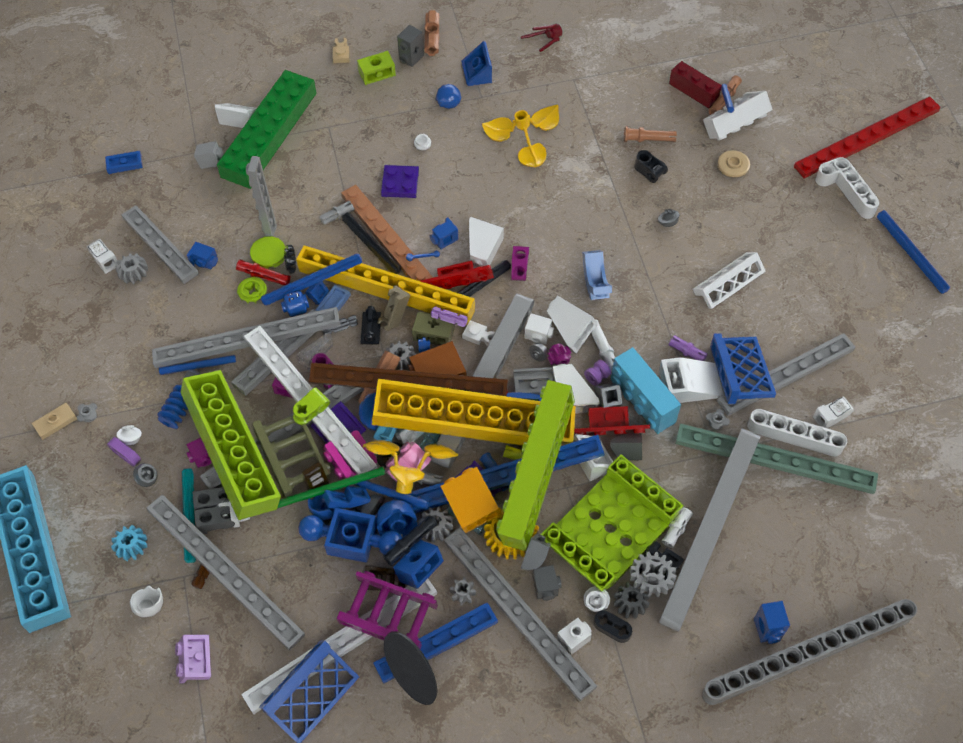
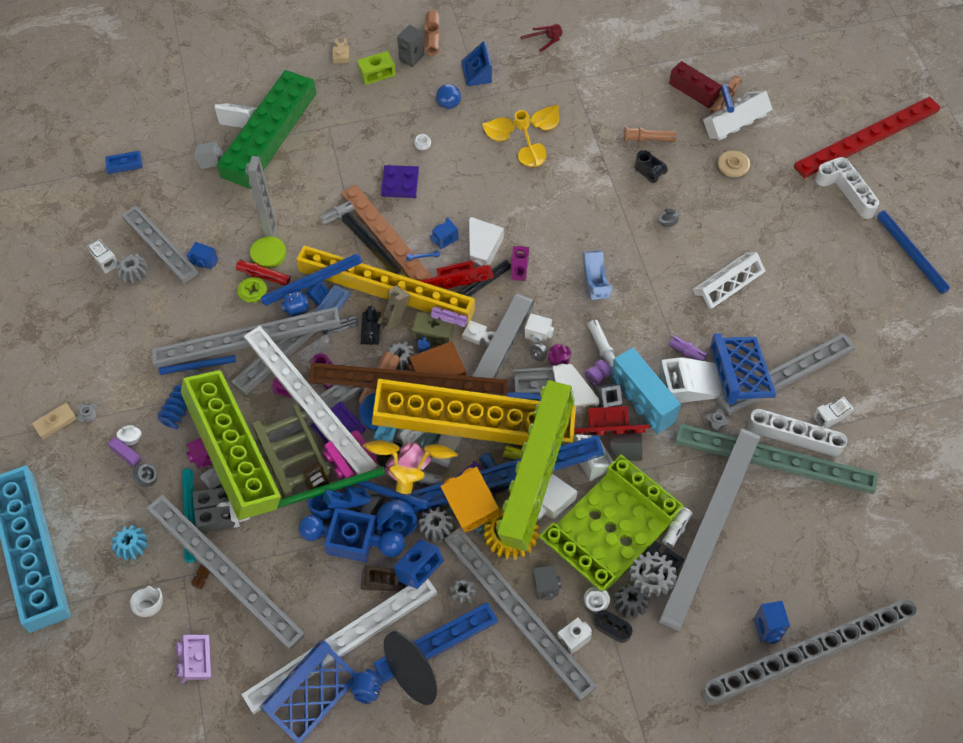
black gear [284,245,296,274] -> none
lime piece [293,387,330,425] -> none
magenta fence [336,571,438,649] -> none
black pin [383,515,438,566] -> none
dark grey brick [521,533,551,570] -> none
white slope [547,295,597,353] -> none
none -> blue head [351,669,383,704]
none -> white torso [537,474,577,521]

